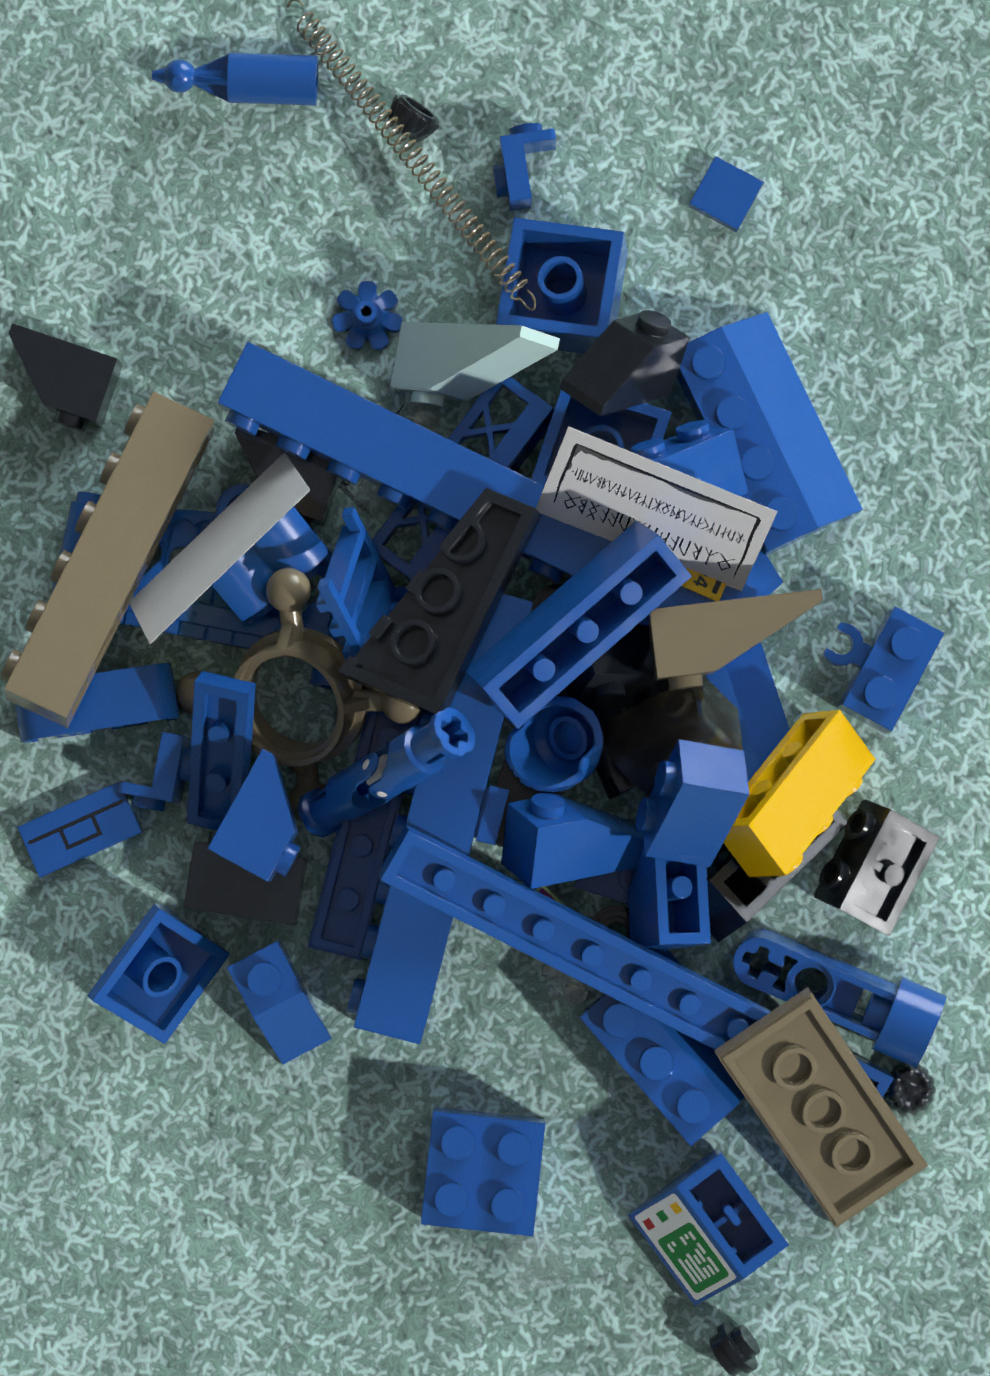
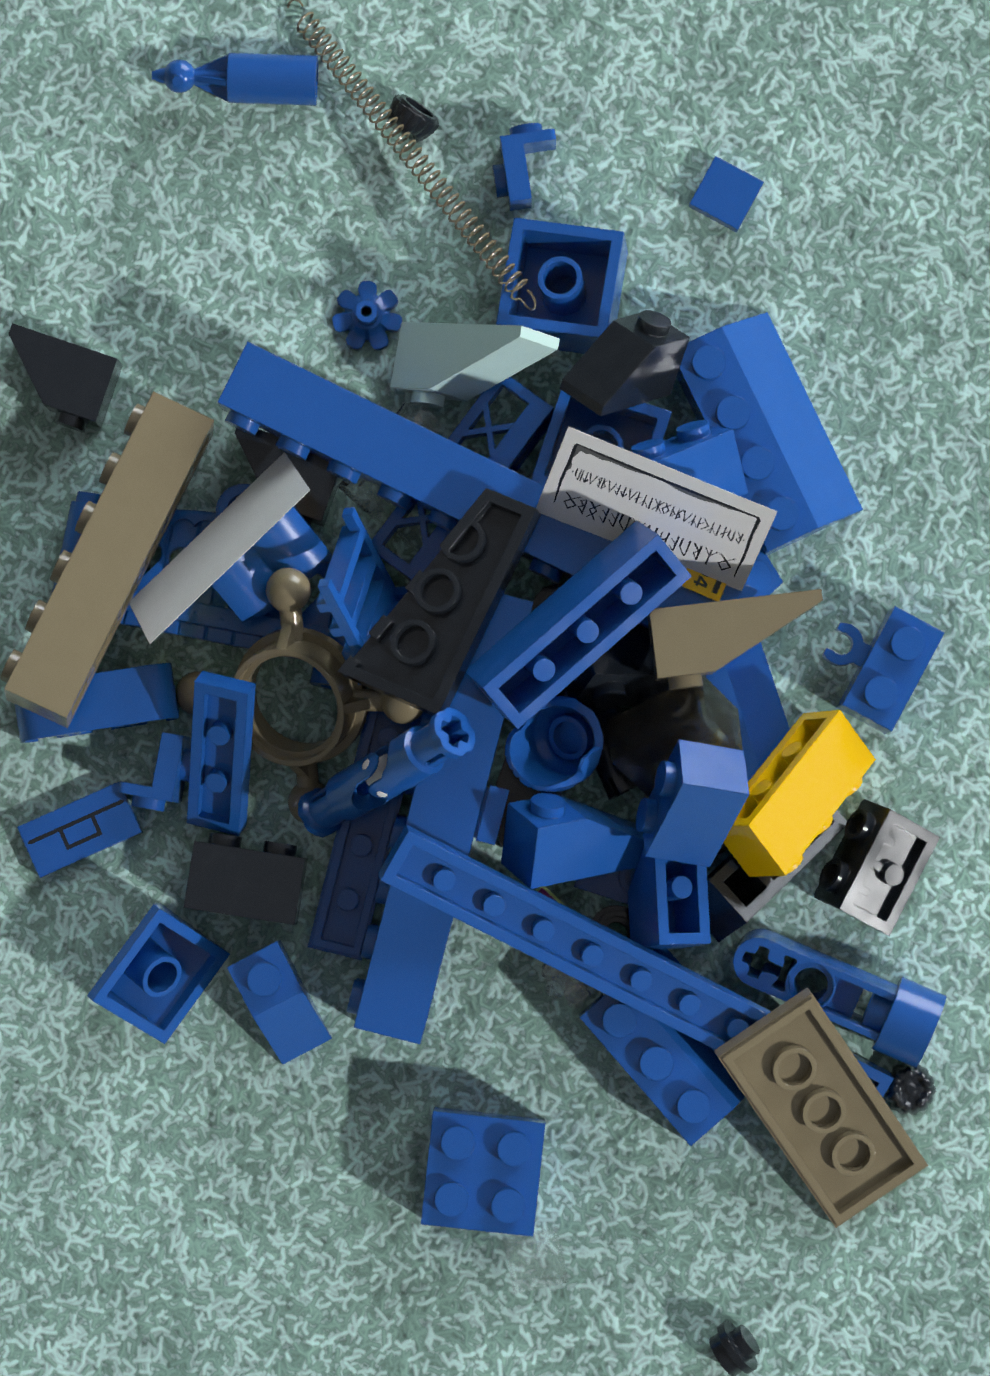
blue slope [207,748,301,882] -> none
blue slope [628,1148,789,1306] -> none

